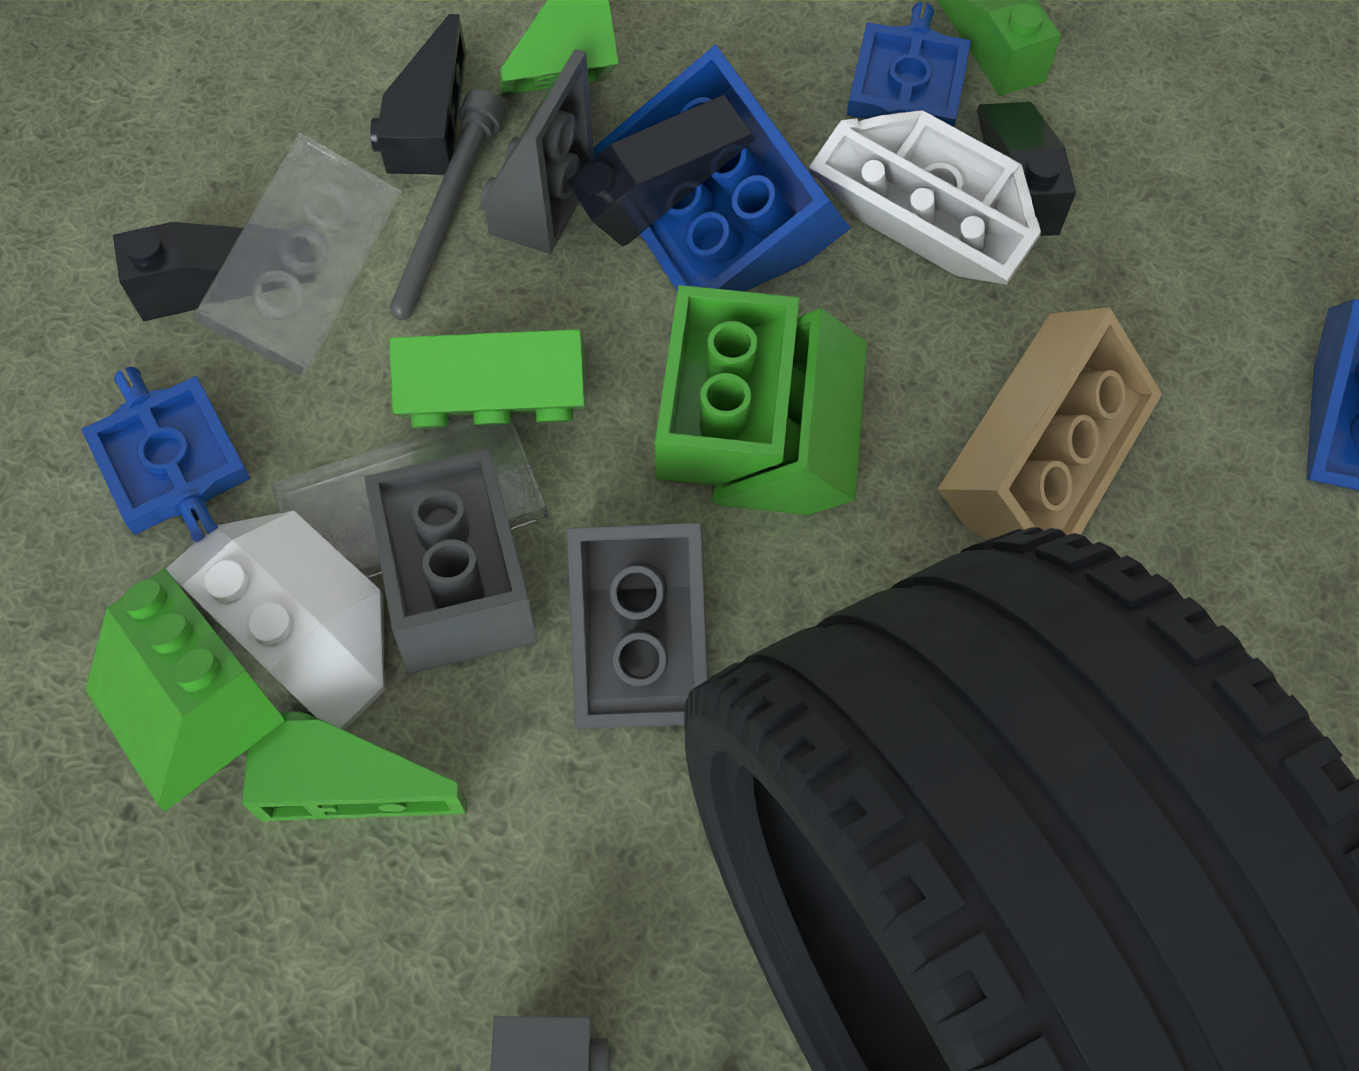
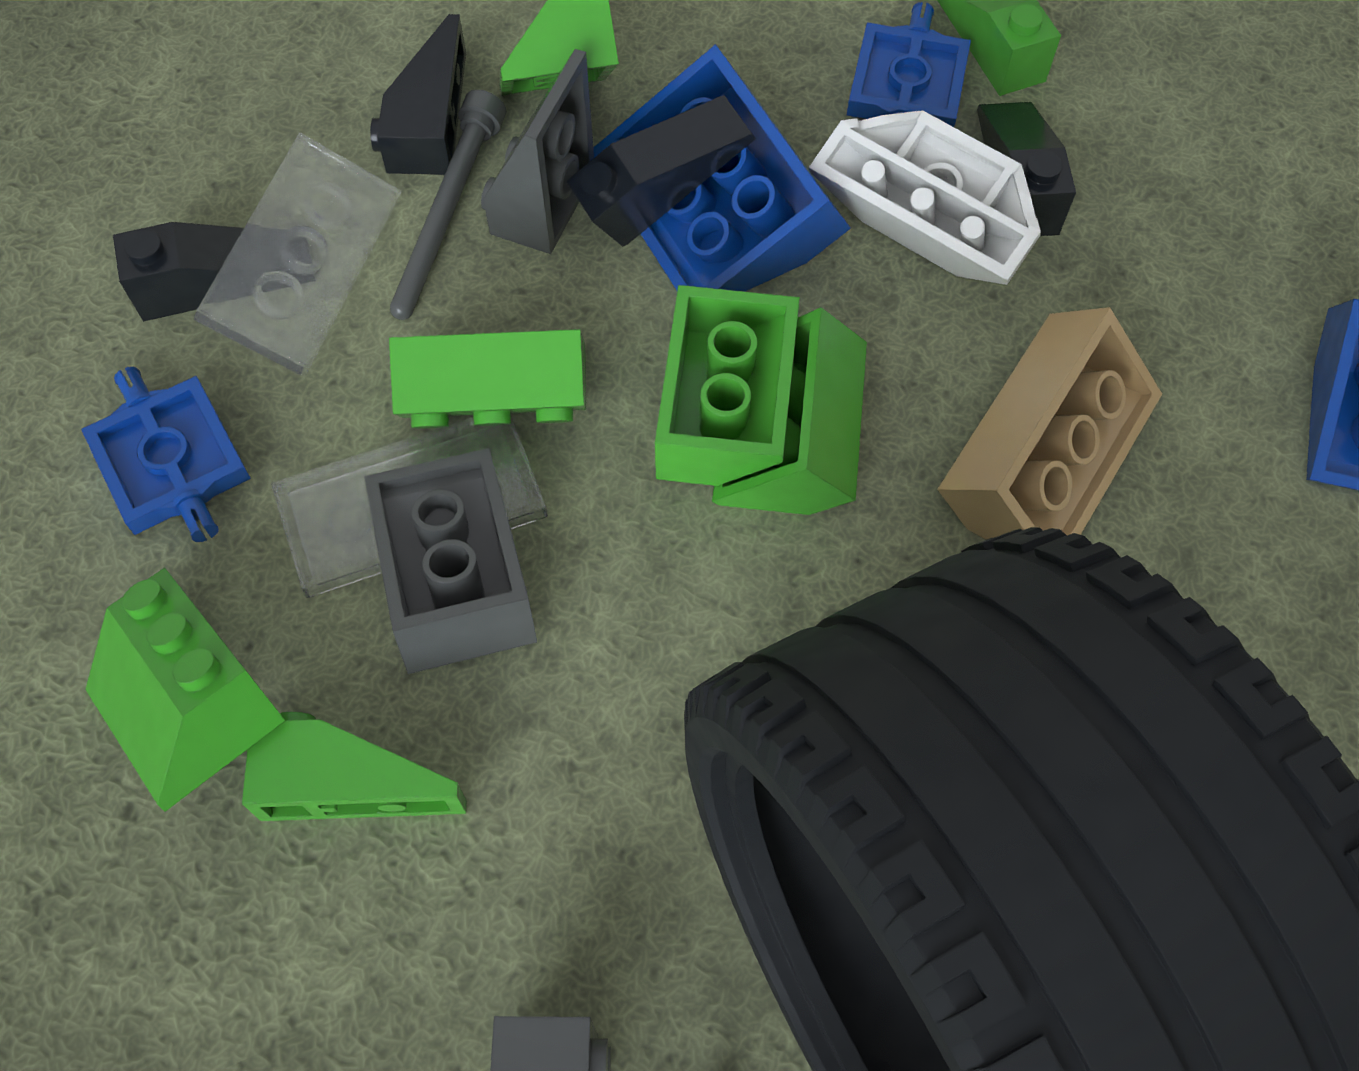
white wedge [166,510,386,731] -> none
dark grey slope [567,522,708,729] -> none

